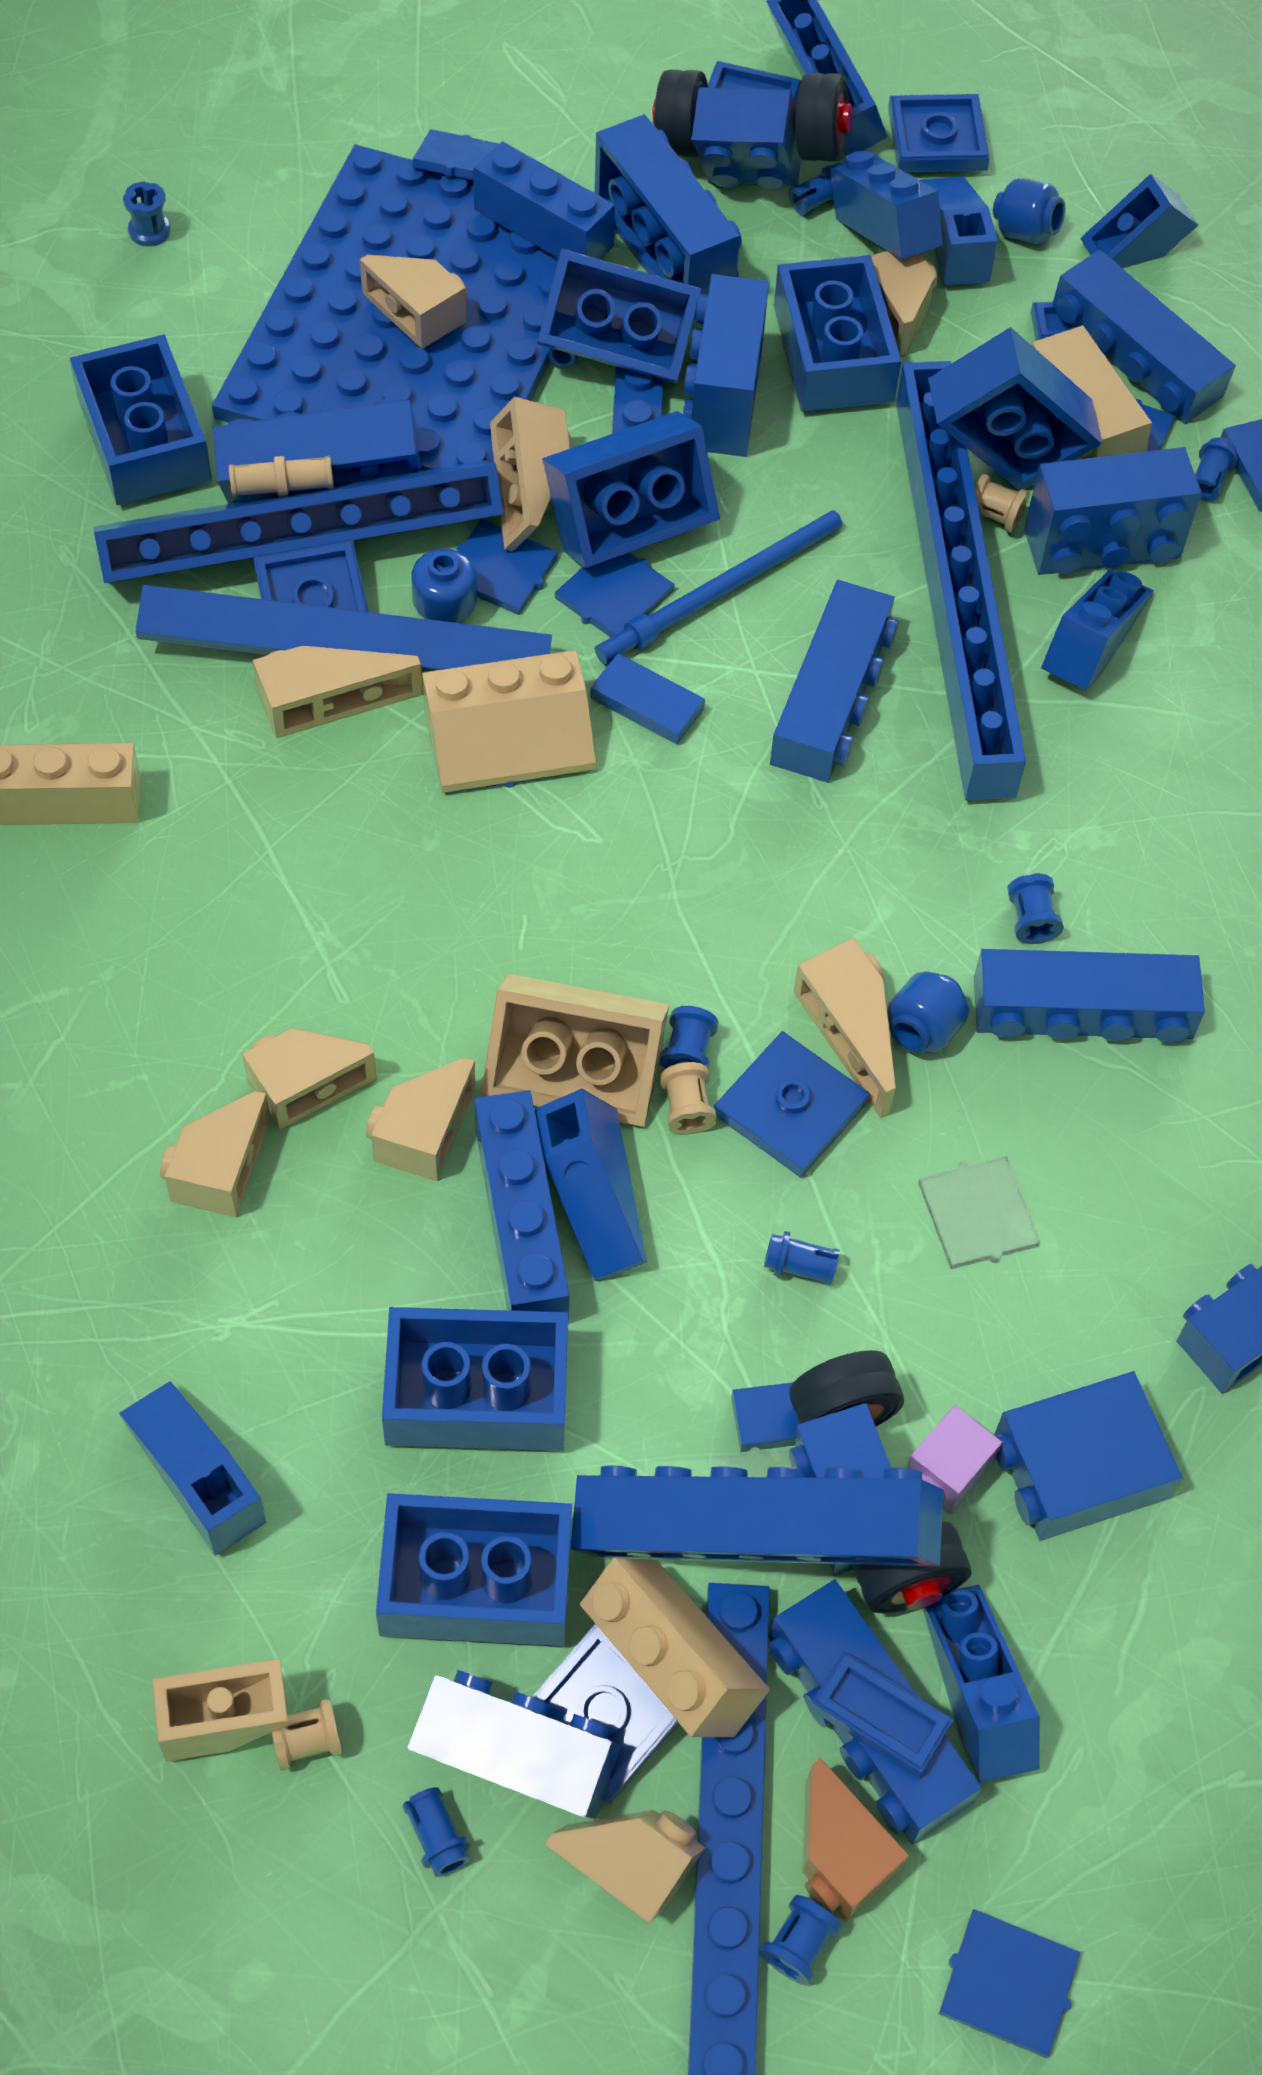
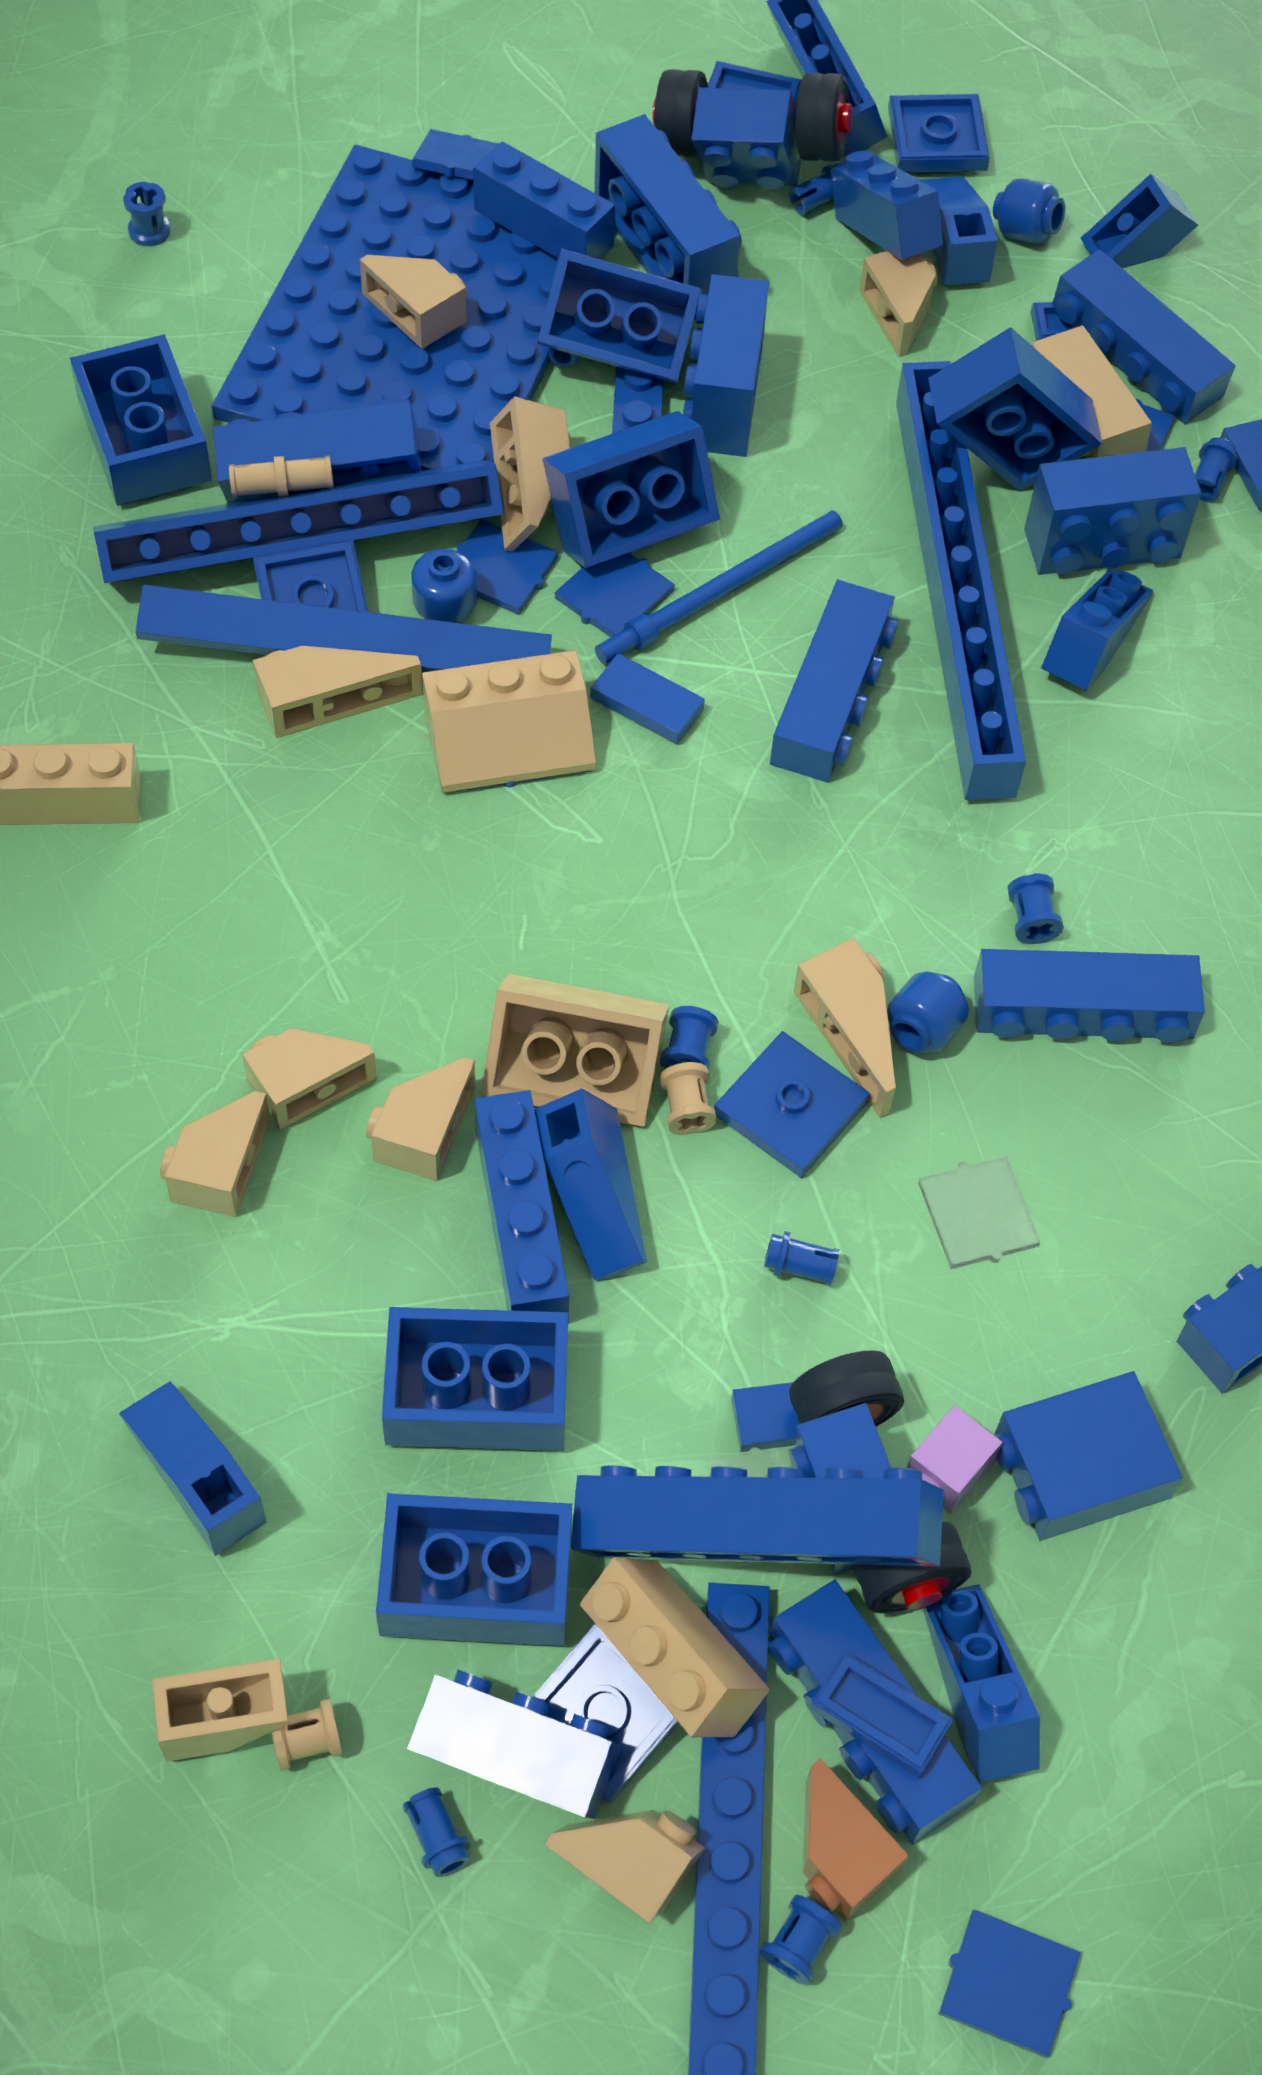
blue brick [773,255,901,412] -> none
tan bush [975,473,1030,533] -> none

